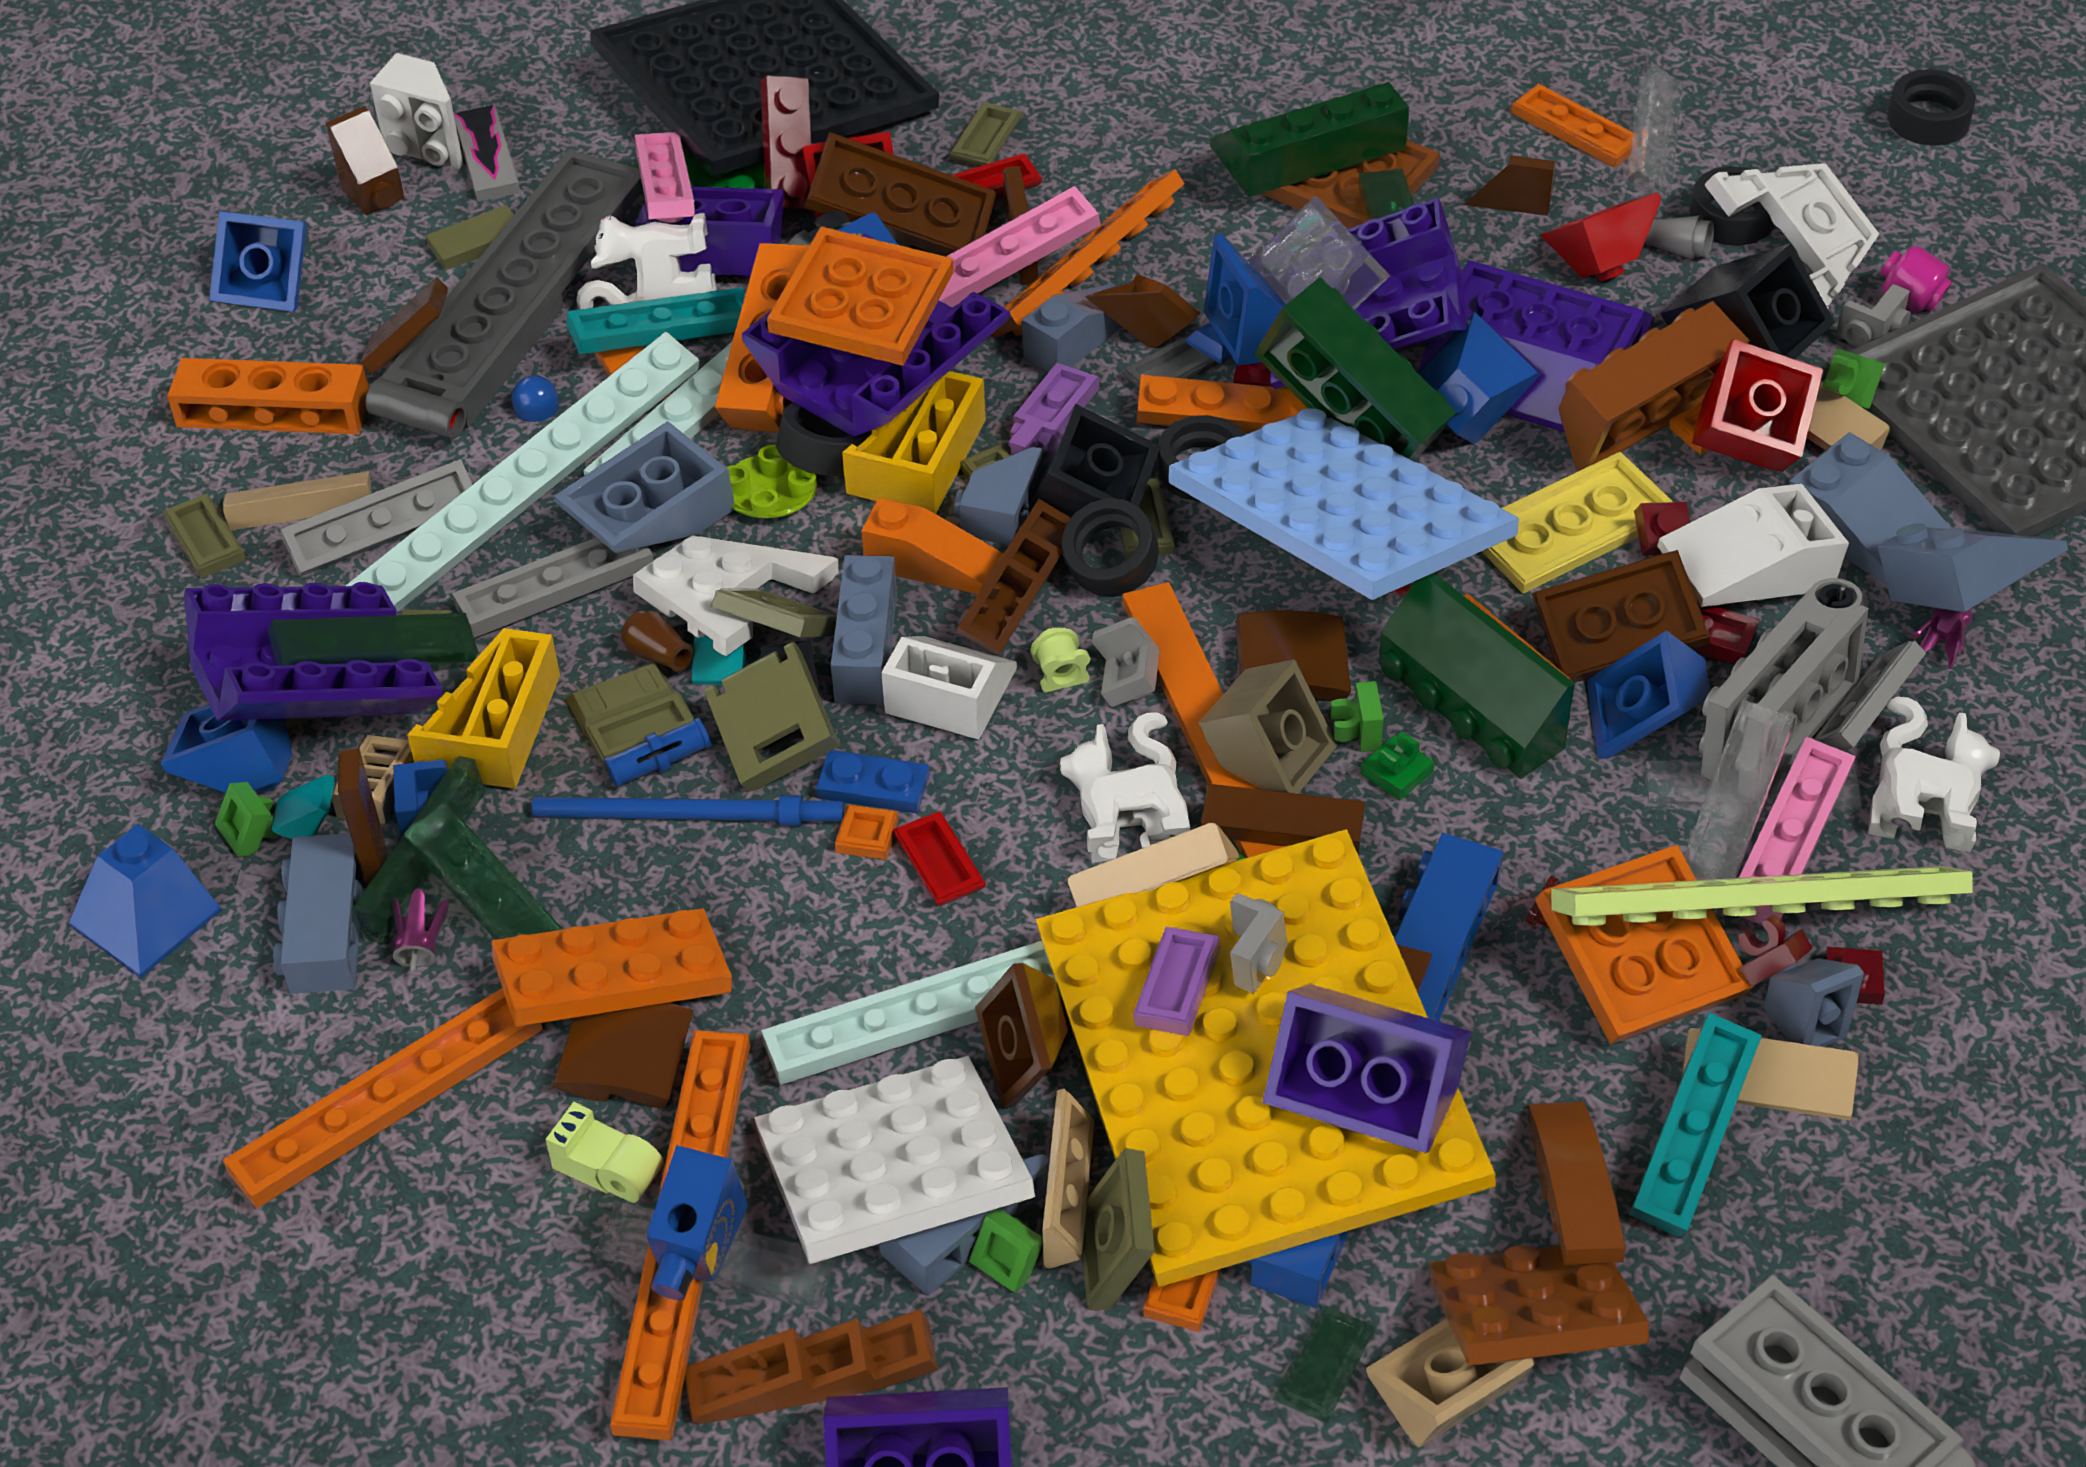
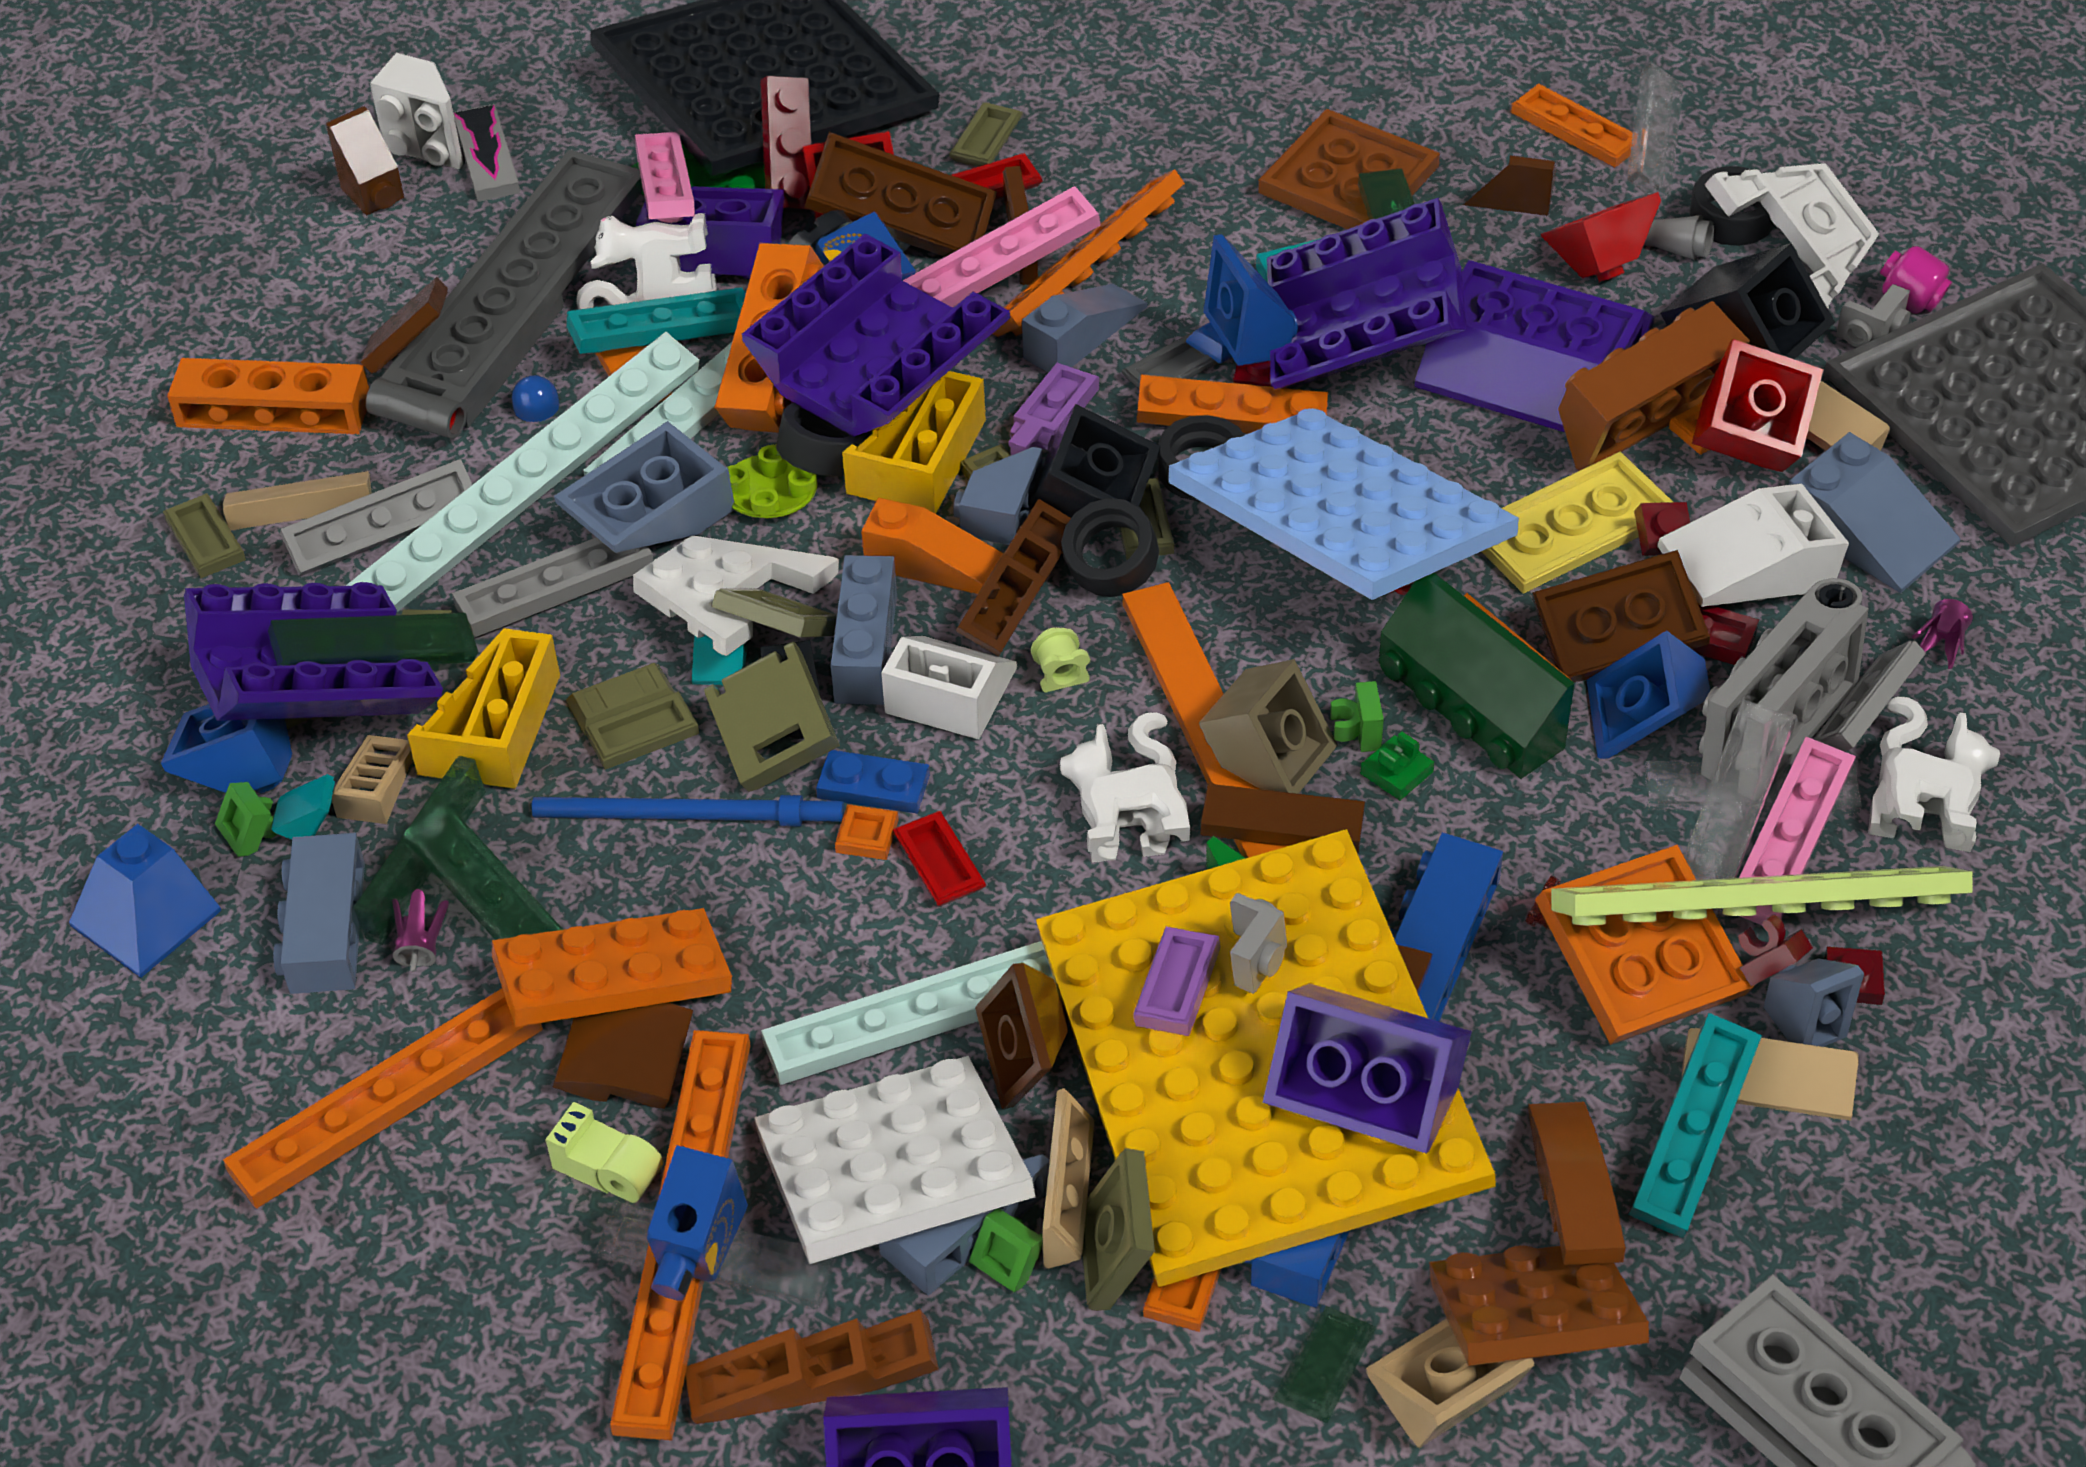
blue slope [209,211,307,312] -> none
reddish brown tile [338,748,387,890] -> none
blue bracket [393,760,452,843] -> none
olive tile [426,205,514,271] -> none
blue pin [604,718,711,788] -> none
reddish brown cone [621,610,694,672] -> none
orange plate [767,227,954,366] -> none
tan slope [1068,823,1240,907] -> none
reddish brown slope [1085,274,1200,348] -> none
light grey bracket [1092,617,1160,707] -> none
dark green slope [1210,82,1409,197] -> none
reddish brown slope [1235,610,1351,702] -> none
clear brick [1247,196,1390,309] -> none
dark green slope [1254,277,1457,462] -> none
blue slope [1418,312,1541,444] -> none
bright green tile [1823,348,1885,409] -> none
sand blue slope [1878,523,2068,612] -> none
black tyre [1887,69,1976,146] -> none

